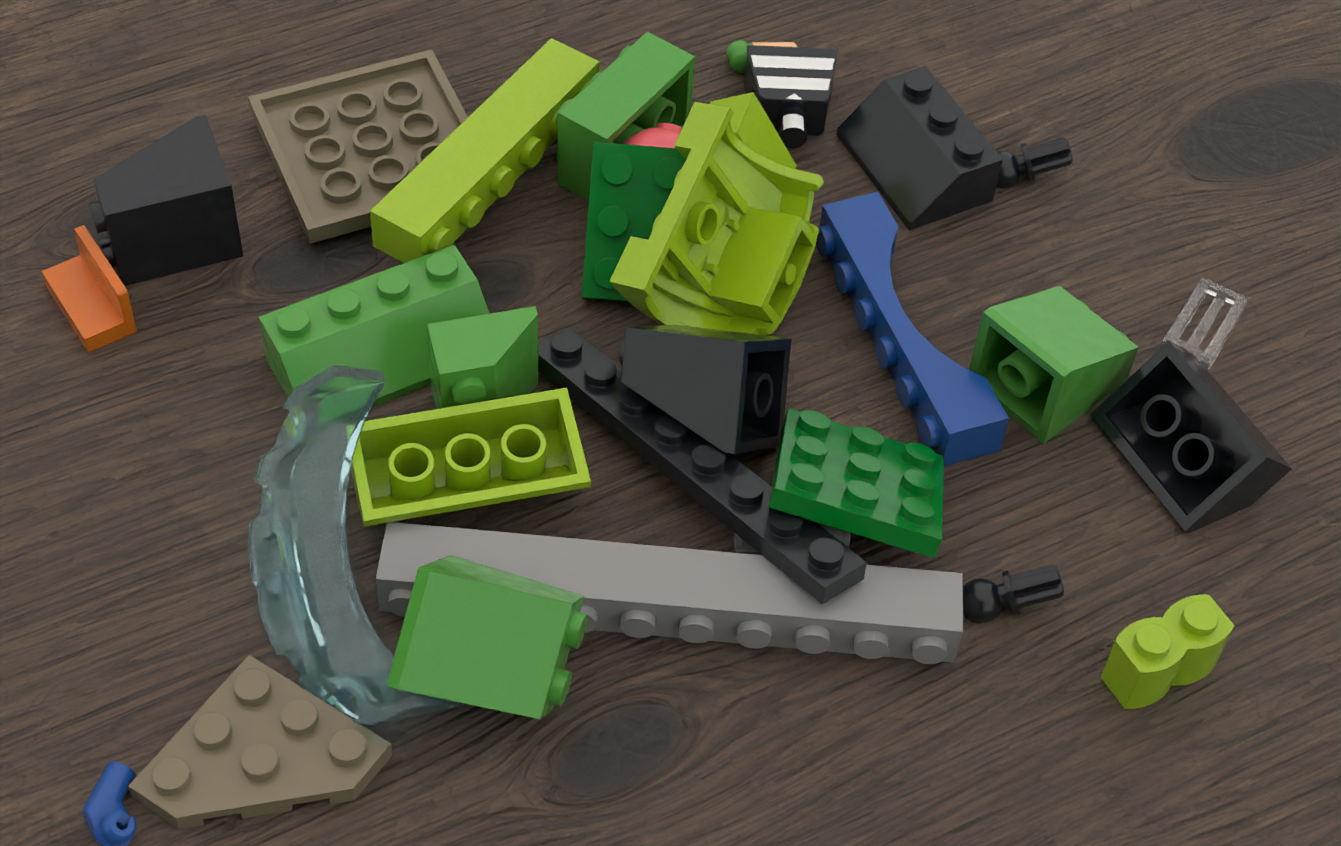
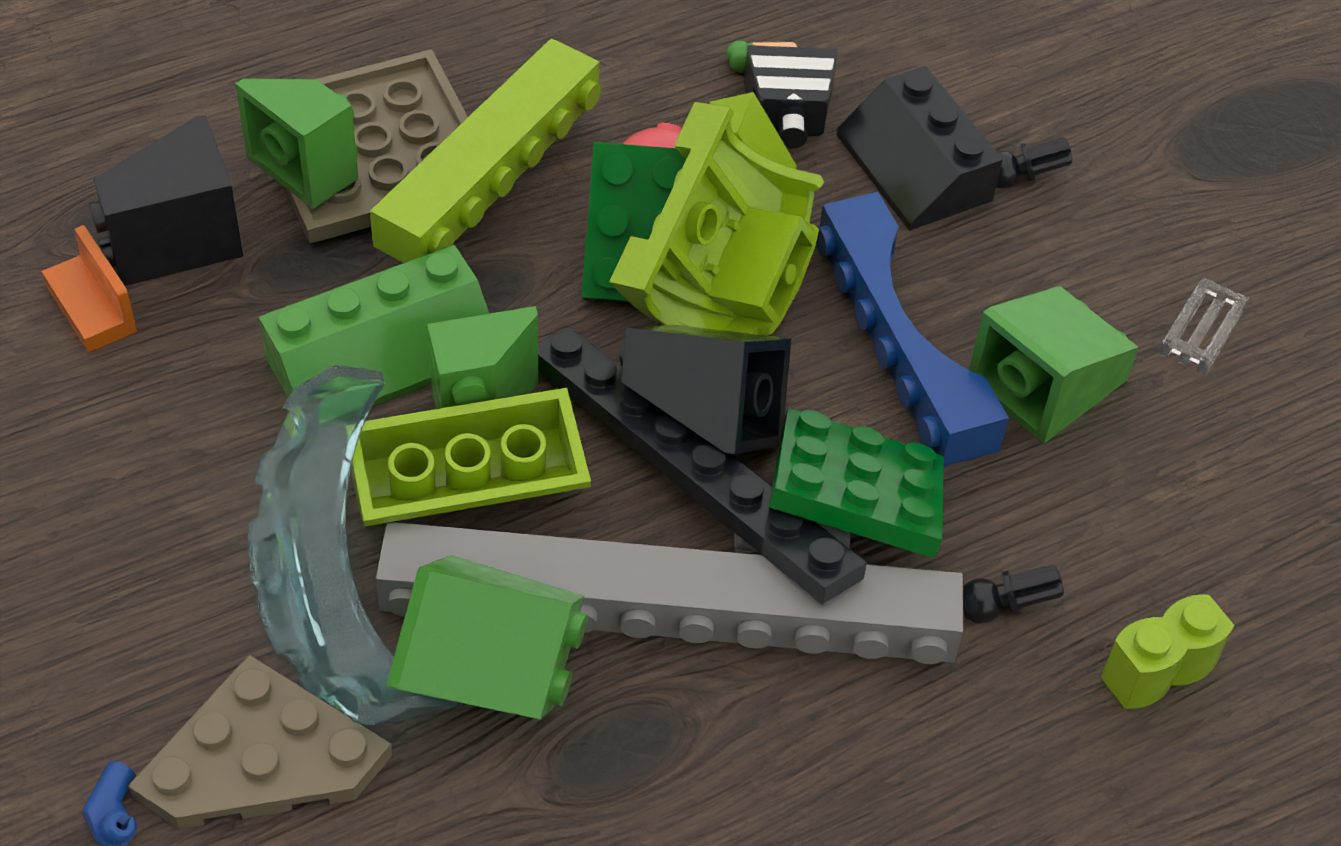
bright green brick [556,32,695,201] -> none
black slope [1091,341,1292,533] -> none
none -> bright green slope [235,79,359,209]

